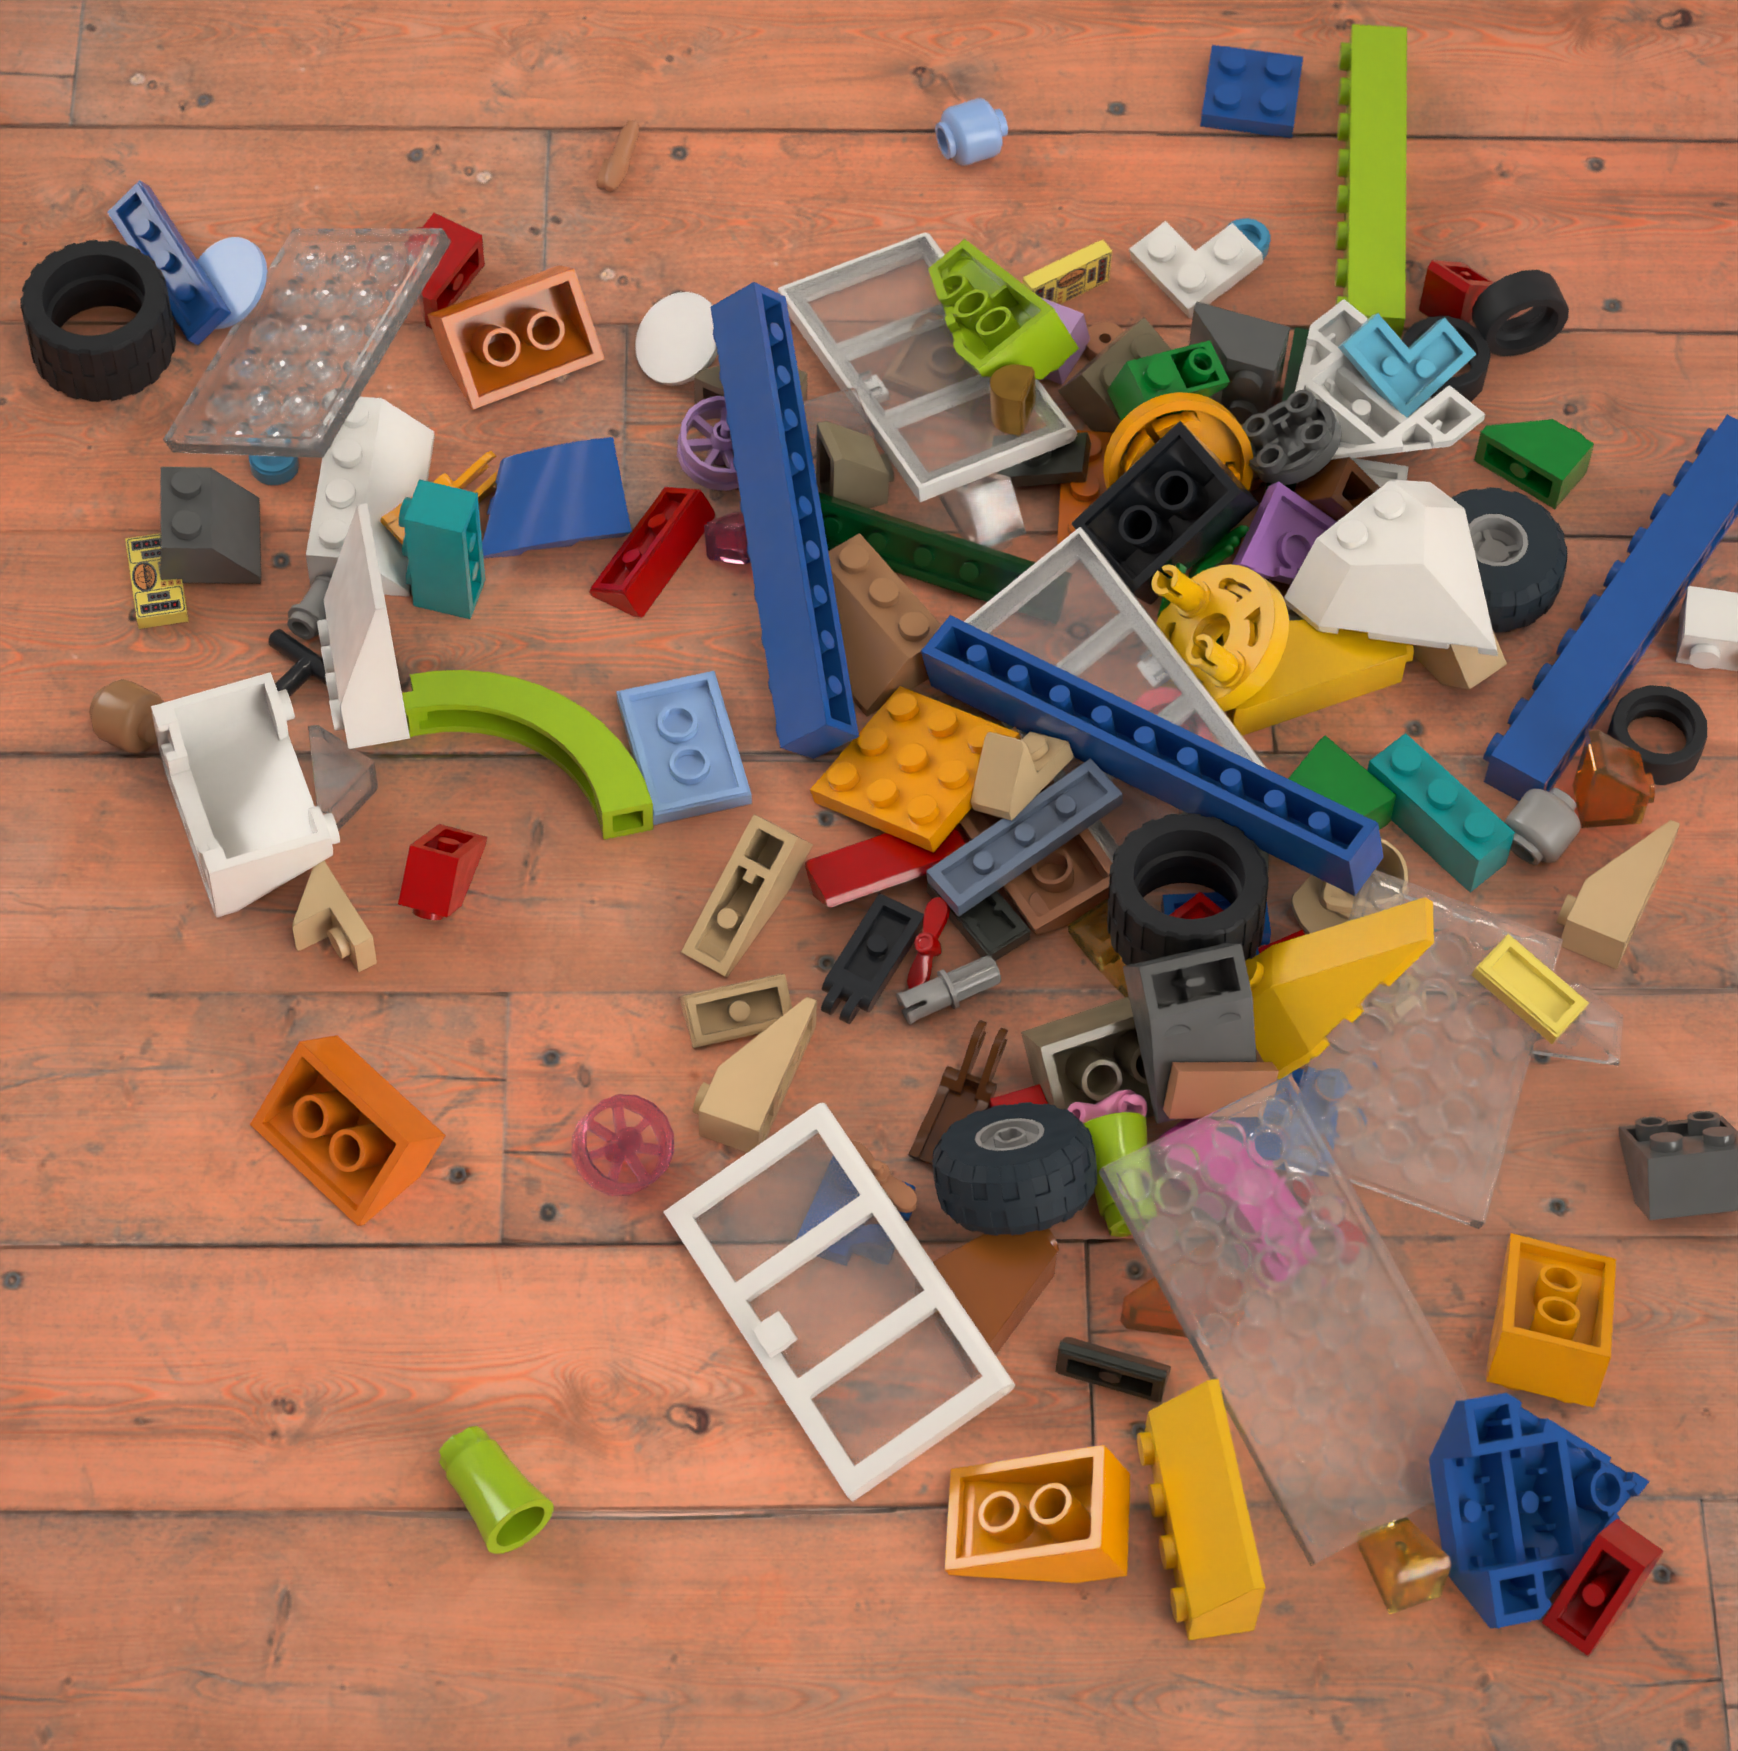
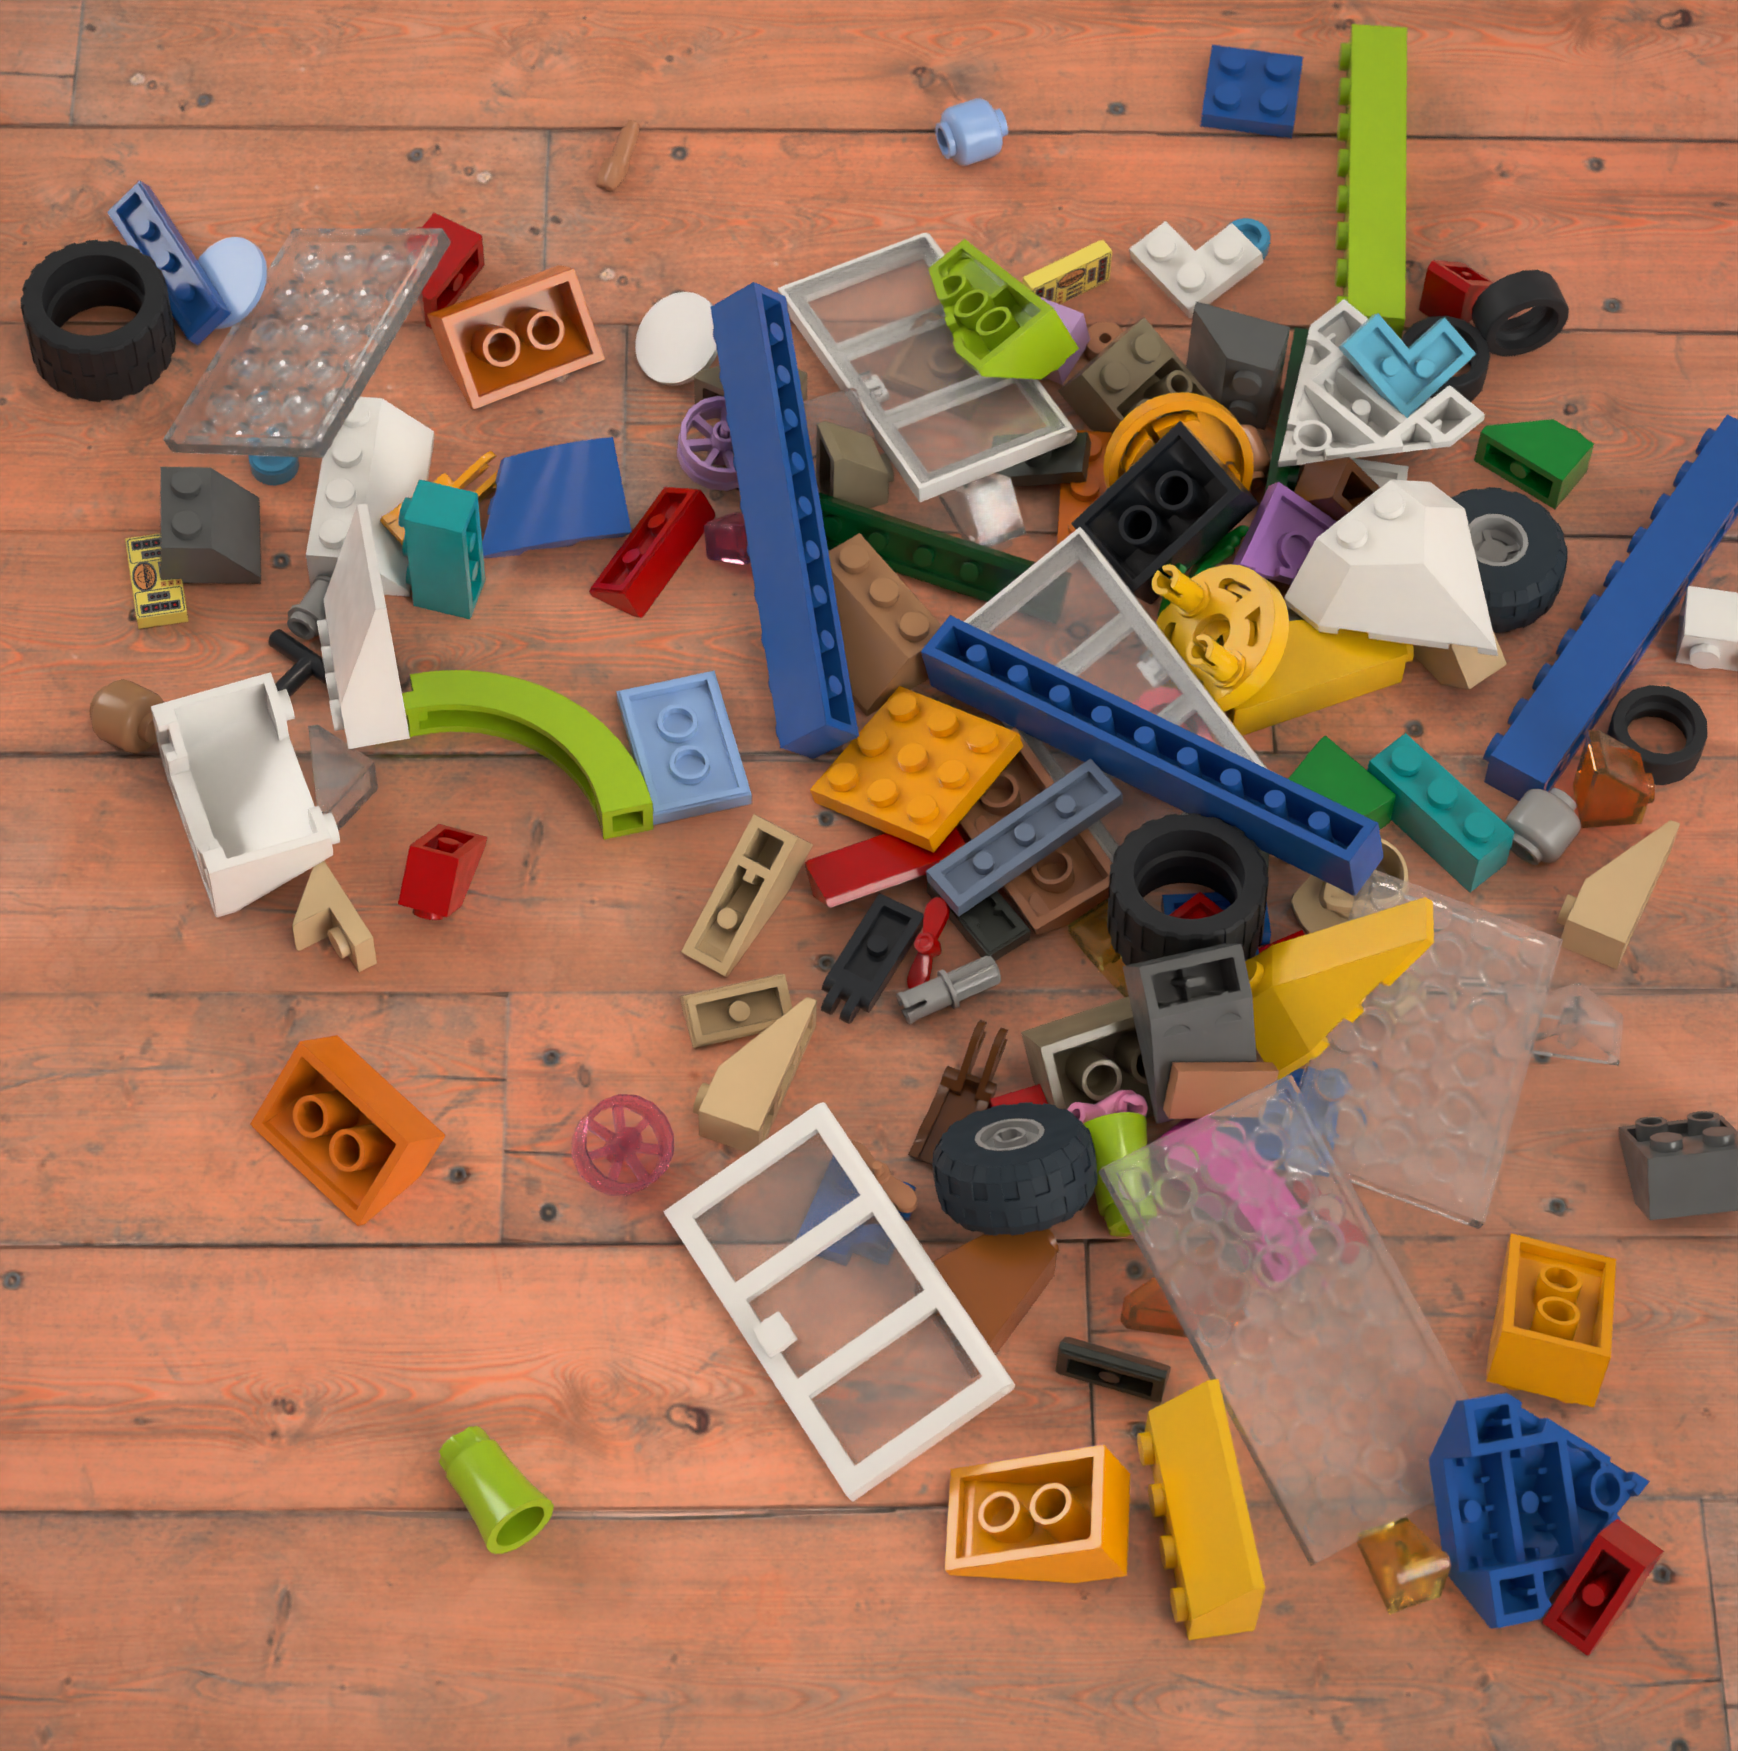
tan slope [971,731,1074,821] -> none
pearl gold brick [990,365,1036,436] -> none
green slope [1107,340,1230,421] -> none
dark grey tile [1243,390,1342,485] -> none
light yellow tile [1471,934,1589,1044] -> none

